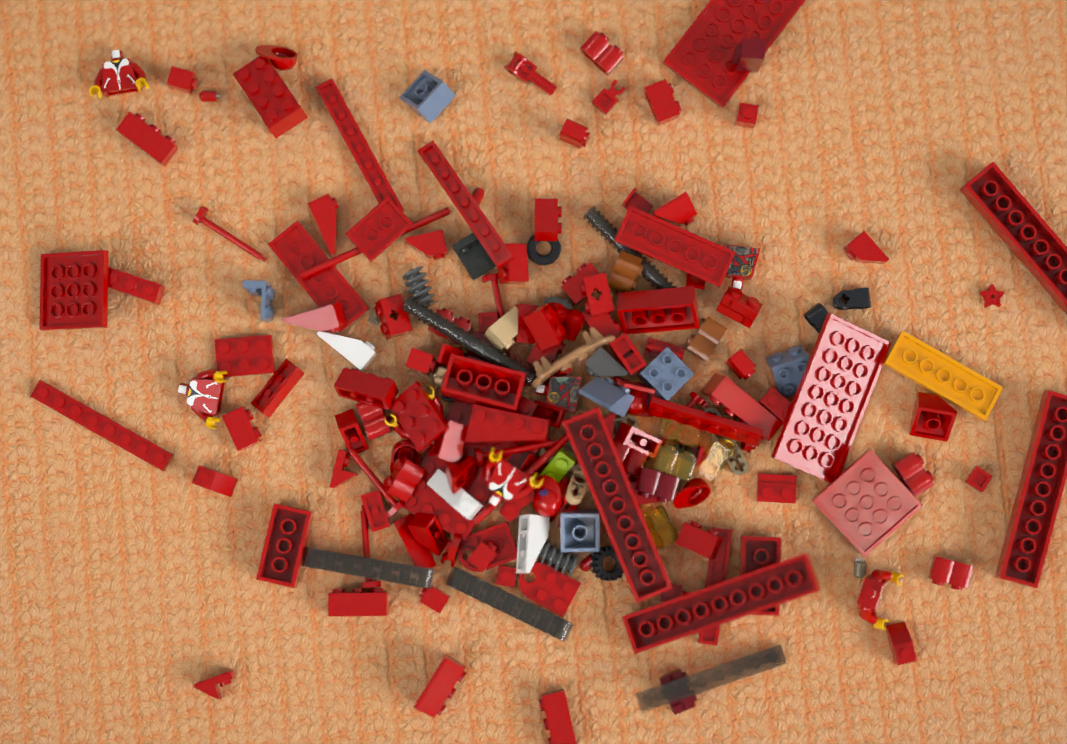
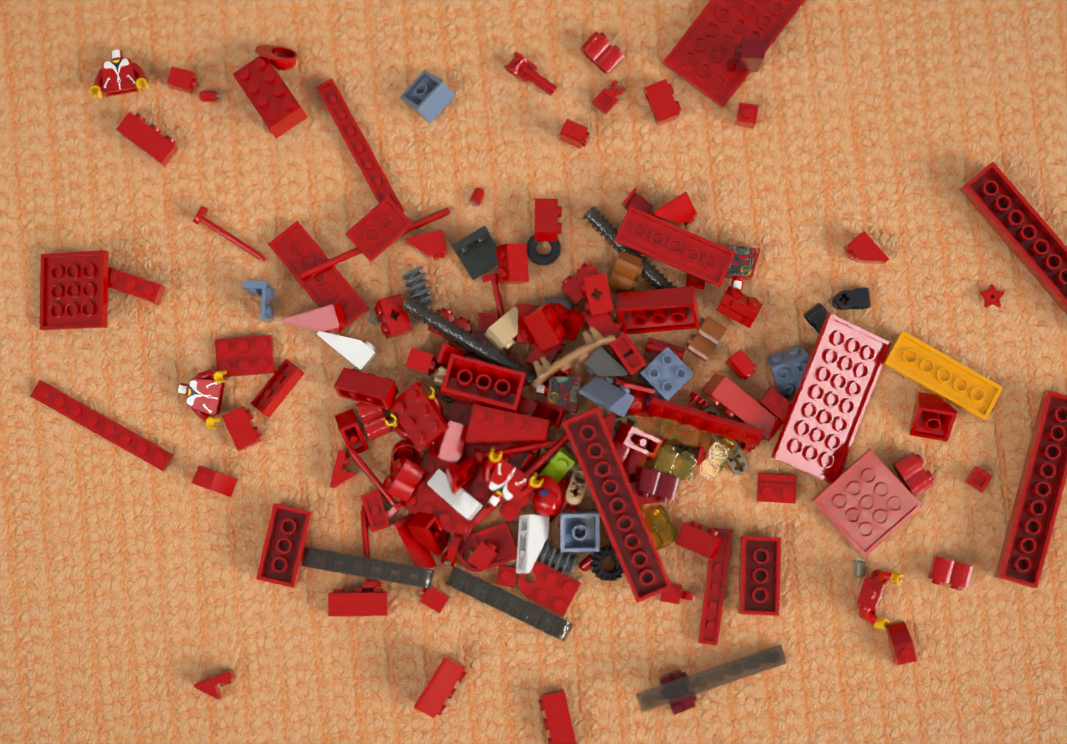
red slope [308,194,339,257] -> none
red plate [417,141,514,269] -> none
red brick [622,553,822,654] -> none
red cap [673,478,711,509] -> none

